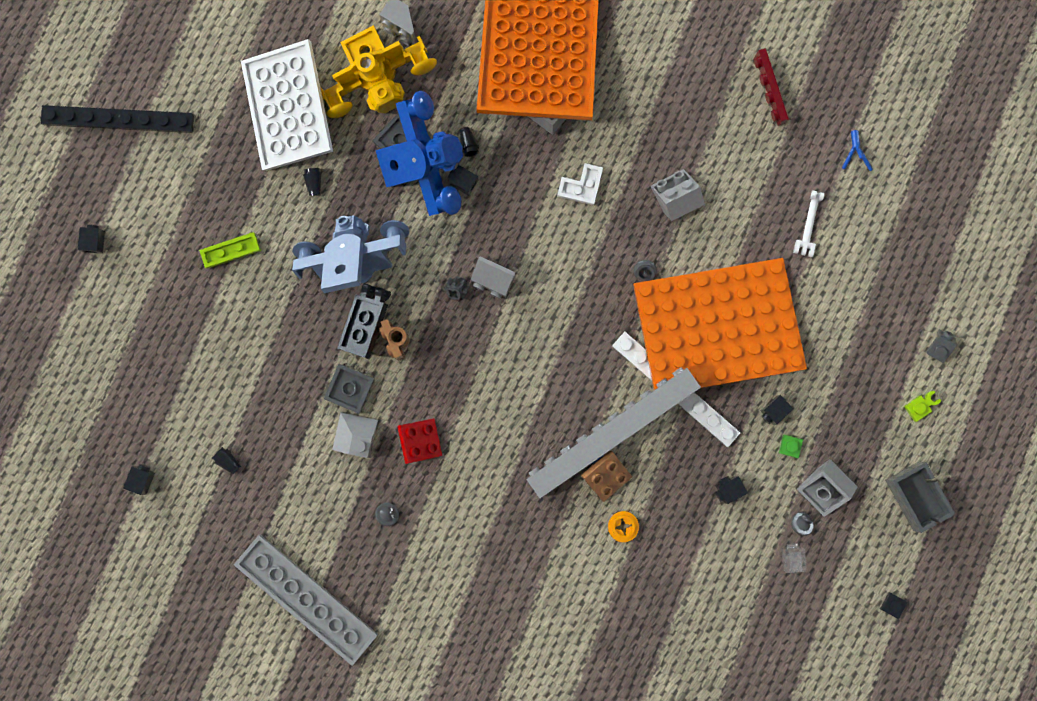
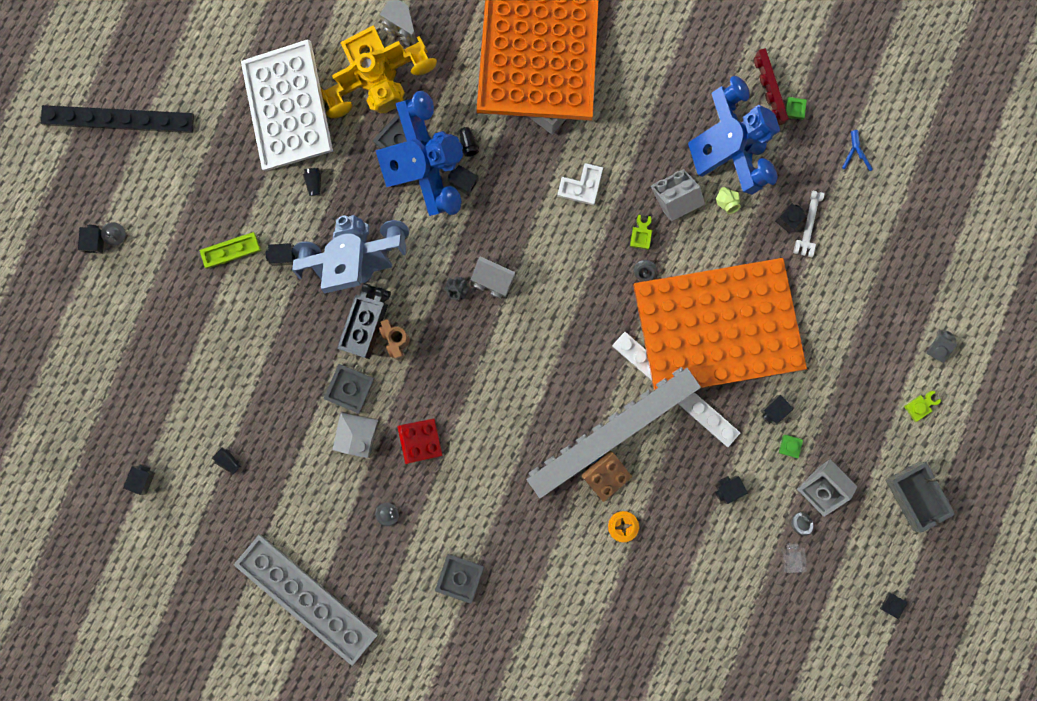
none -> dark grey hat [101,222,126,245]
none -> black brick [265,243,295,266]
none -> dark grey plate [435,554,484,604]
none -> lime plate [630,215,652,250]
none -> blue piece [688,76,780,195]
none -> yellowish green rock [716,187,741,214]
none -> black brick [775,203,807,233]
none -> bright green plate [785,97,807,120]

